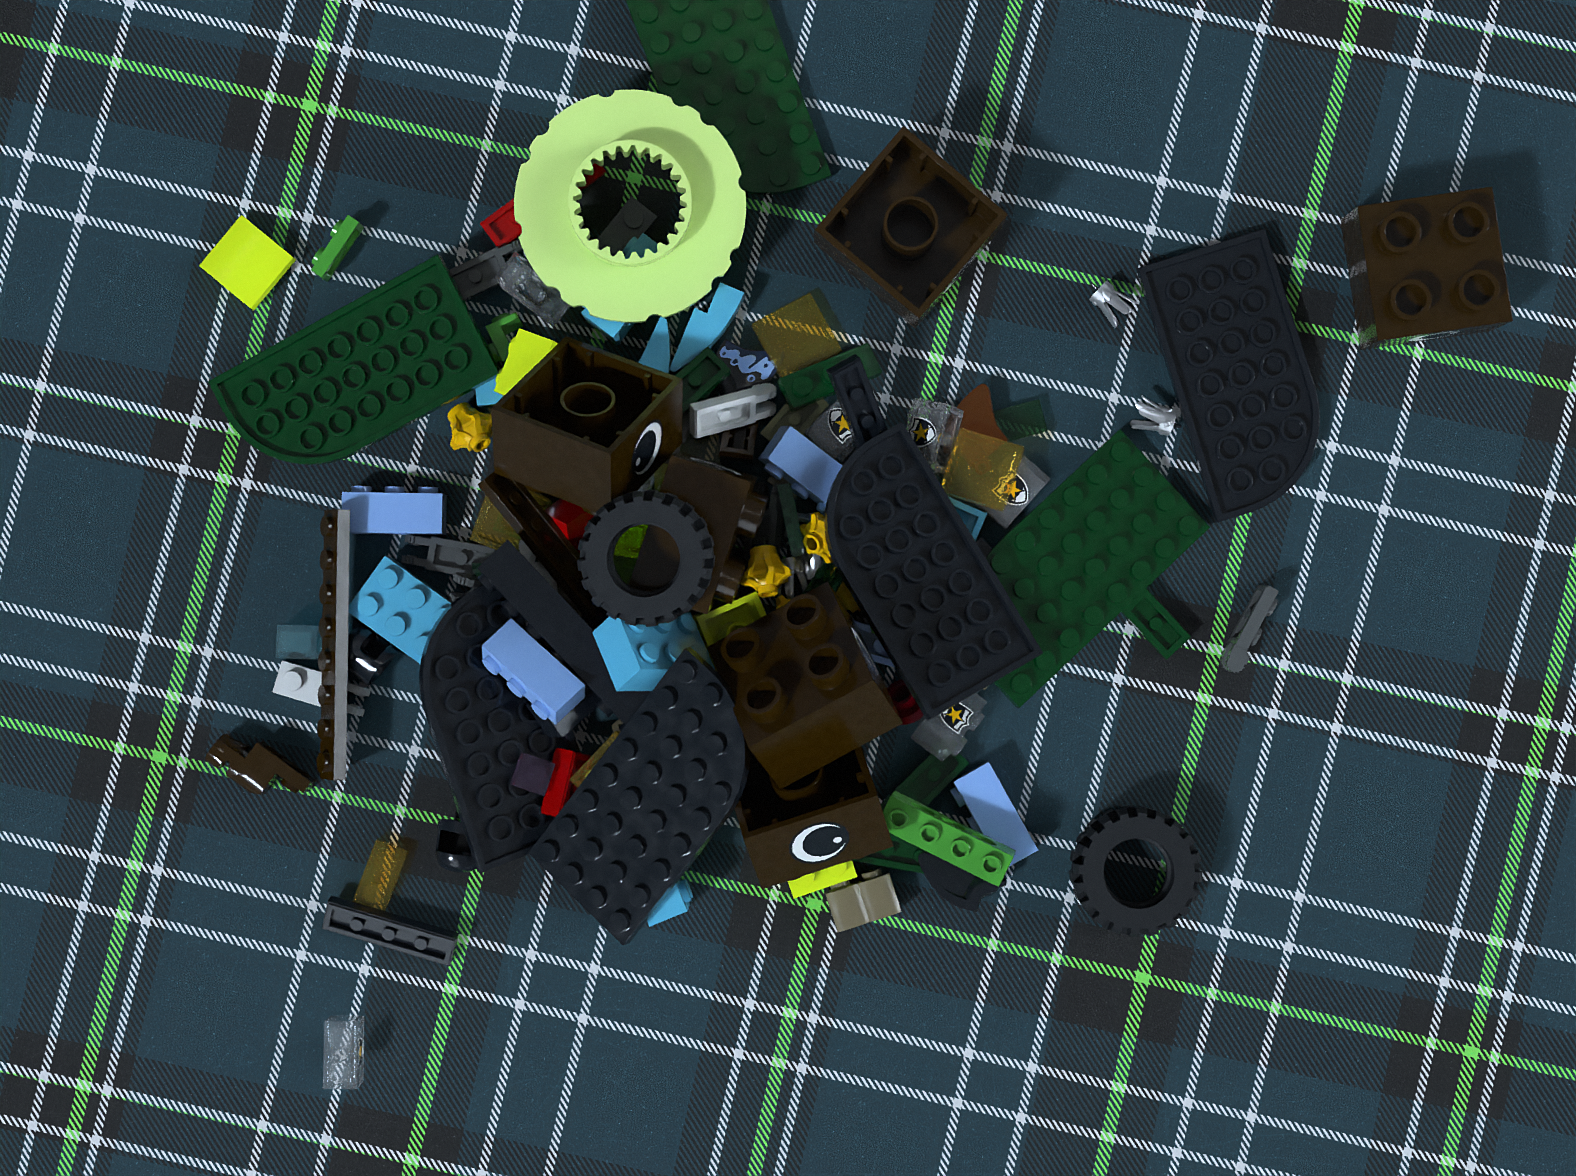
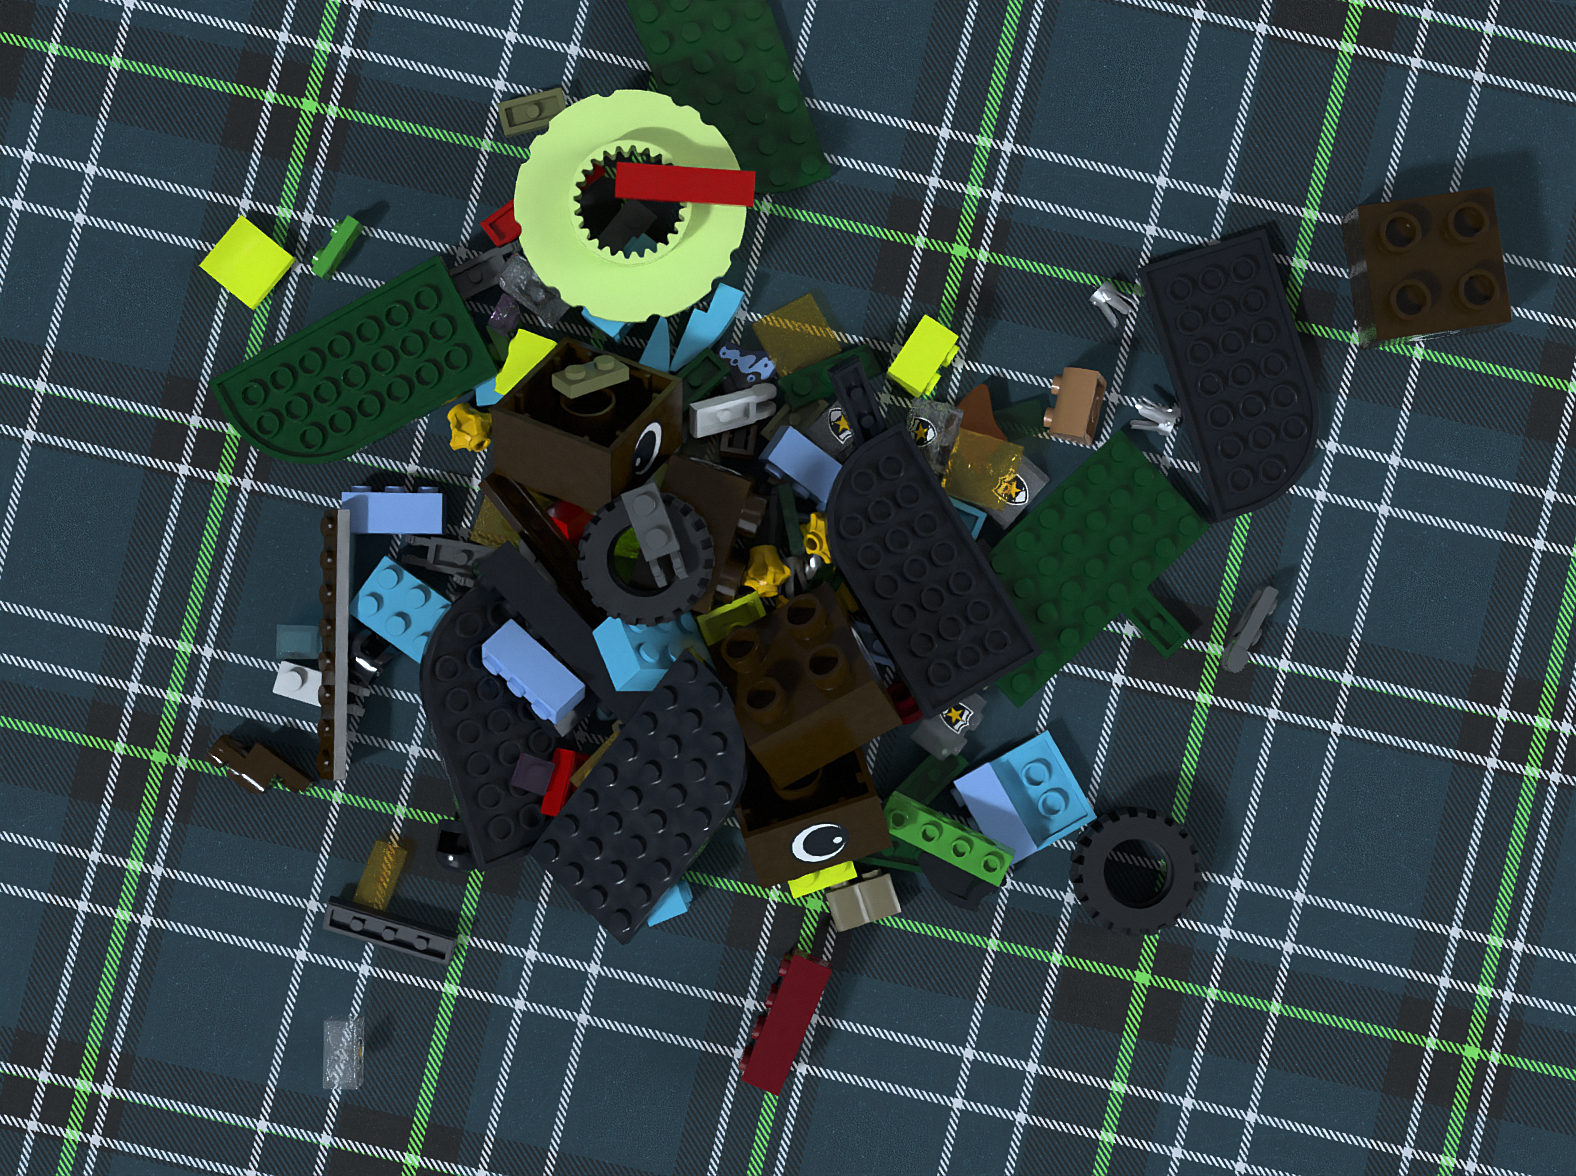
dark brown brick [814,126,1008,329] -> none
none -> plate [488,293,521,337]
none -> olive plate [497,87,567,138]
none -> olive plate [552,355,629,399]
none -> red tile [615,162,755,208]
none -> dark grey hinge [621,482,688,588]
none -> dark red brick [737,947,832,1096]
none -> neon yellow brick [885,314,960,399]
none -> medium azure plate [989,730,1097,850]
none -> medium nougat brick [1043,367,1107,447]

